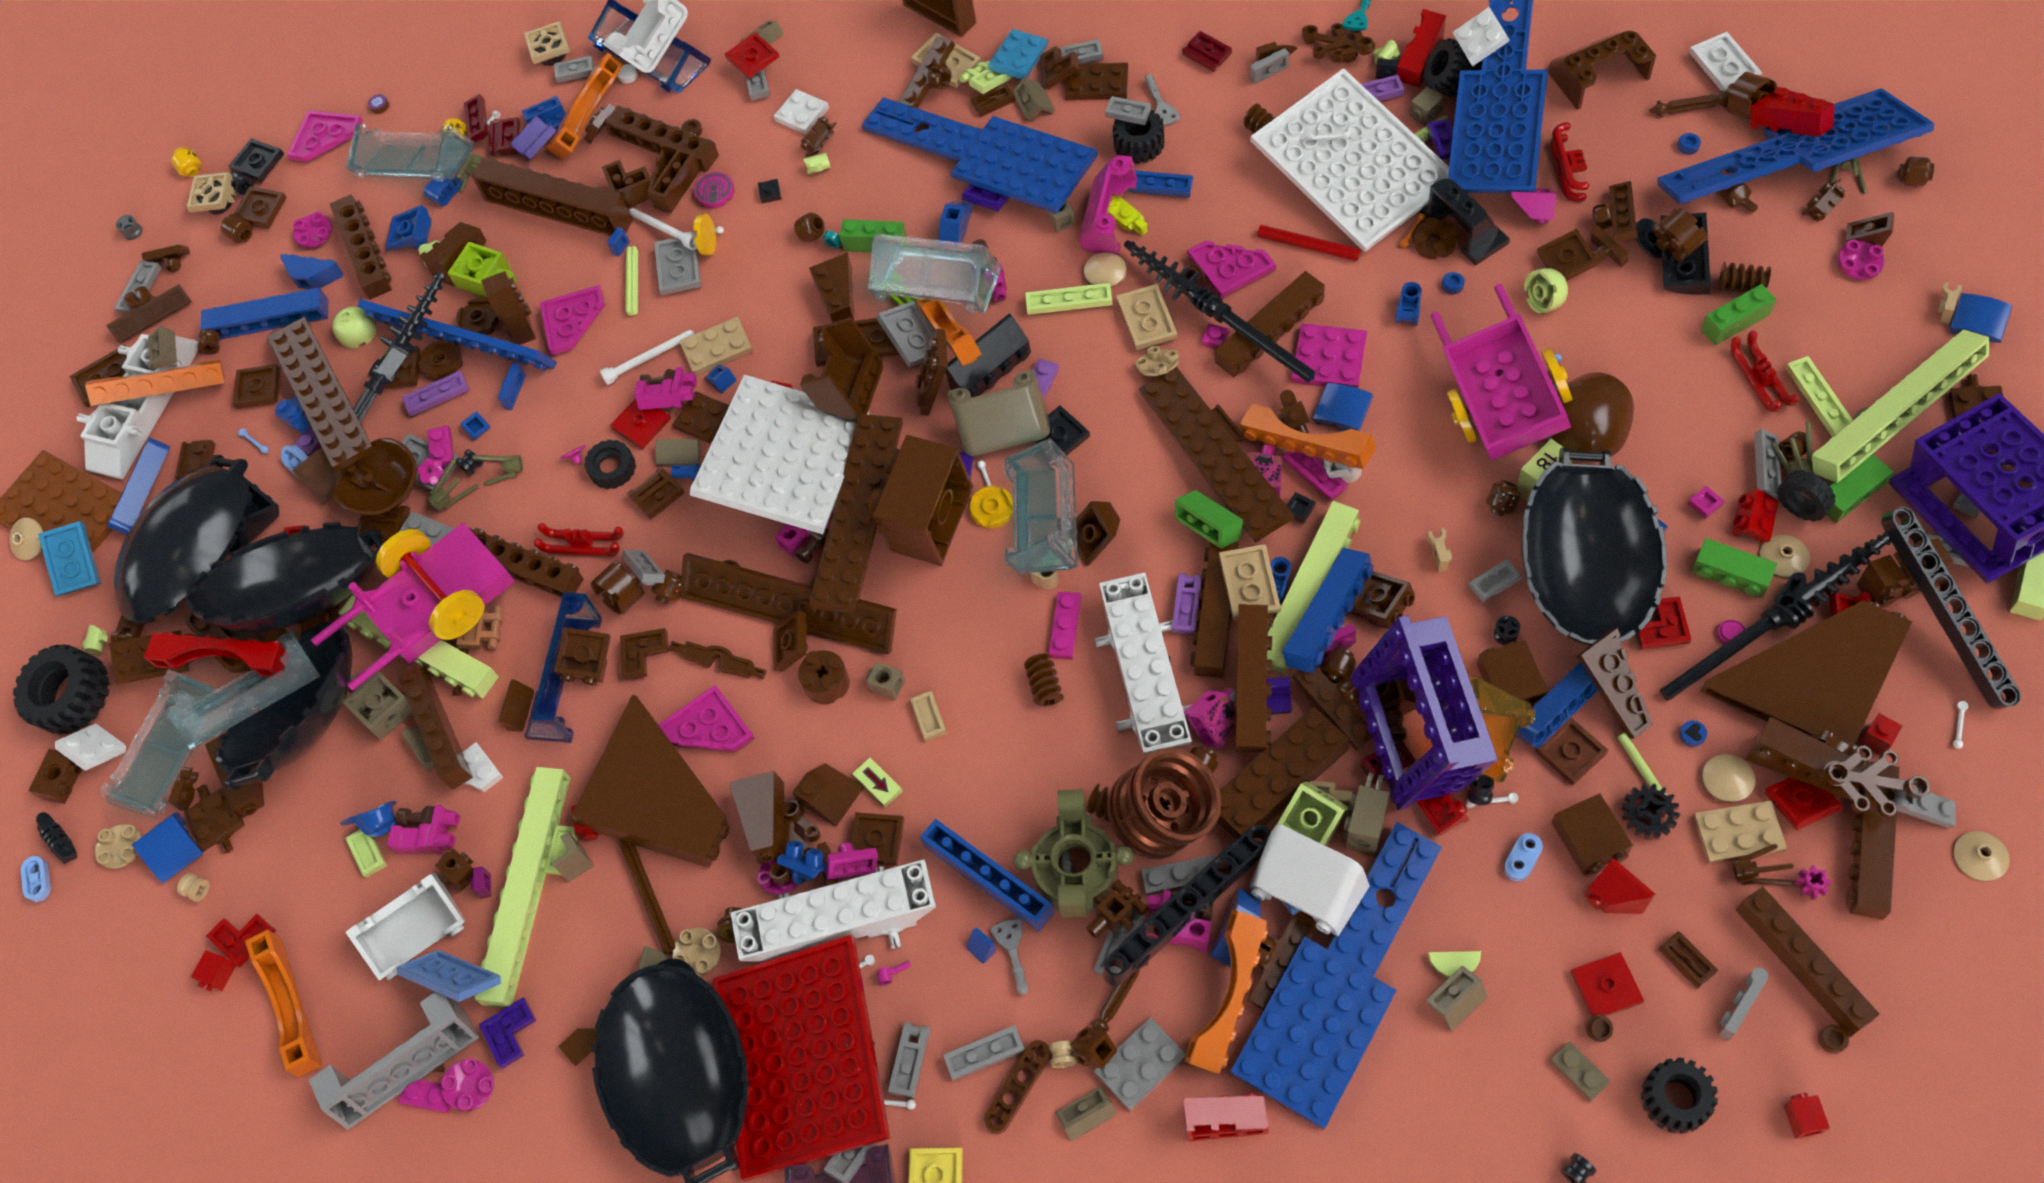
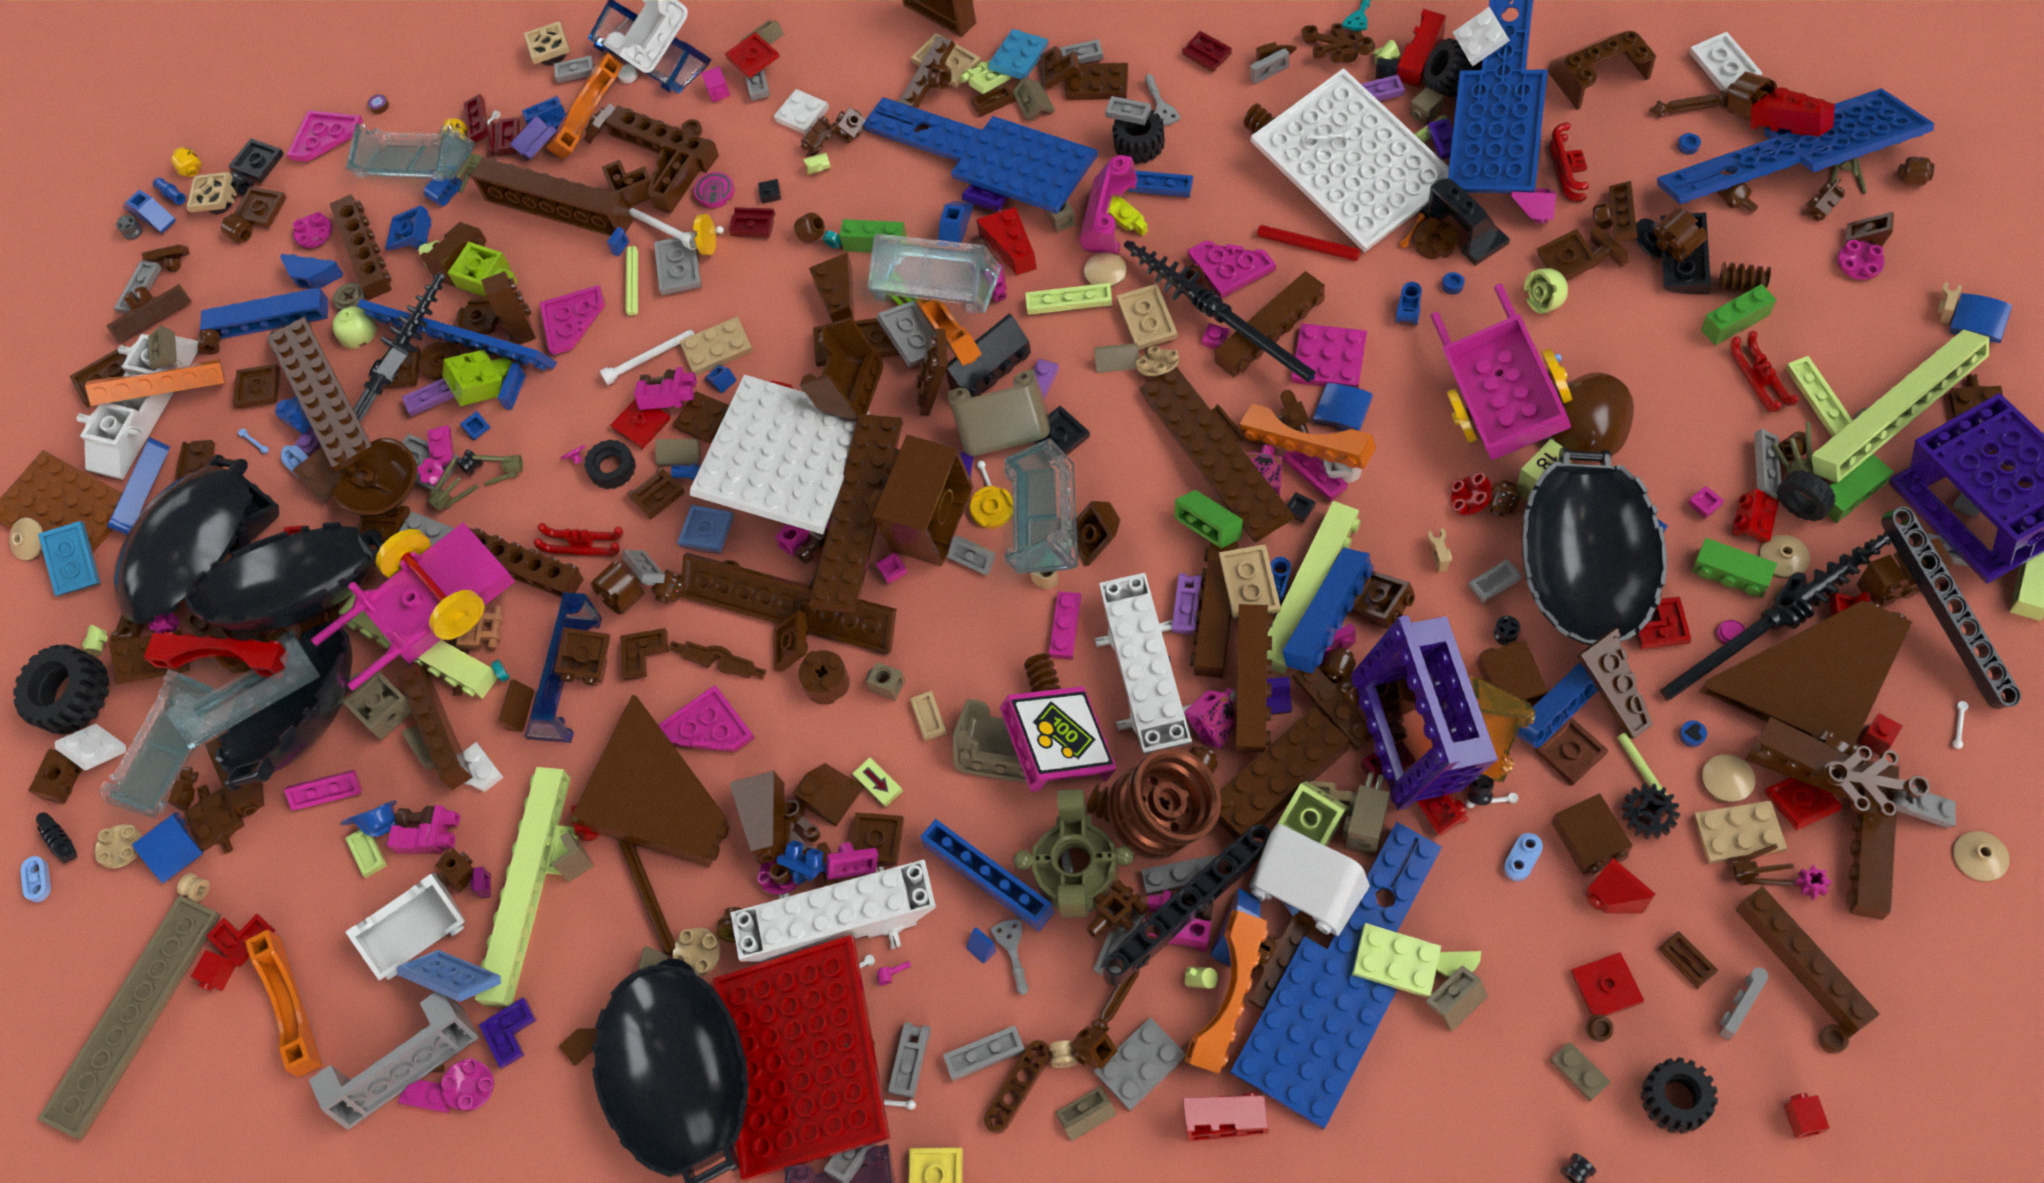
none -> dark tan plate [38,895,221,1141]
none -> slope [123,189,176,233]
none -> dark pink gear [149,612,180,634]
none -> blue pin [153,177,186,205]
none -> dark pink plate [284,769,362,811]
none -> dark tan gear [333,283,366,310]
none -> lime brick [442,350,513,406]
none -> teal tile [491,659,510,682]
none -> medium blue plate [677,505,734,554]
none -> dark pink brick [701,67,731,102]
none -> dark red plate [729,207,776,237]
none -> reddish brown brick [832,107,866,144]
none -> dark pink plate [876,552,907,584]
none -> light grey plate [947,535,996,575]
none -> dark tan windscreen [952,699,1027,783]
none -> red wedge [976,207,1037,275]
none -> panel [999,686,1117,792]
none -> dark tan slope [1094,343,1139,373]
none -> yellowish green piece [1184,967,1218,989]
none -> yellowish green plate [1352,923,1441,998]
none -> red dish [1450,472,1493,516]

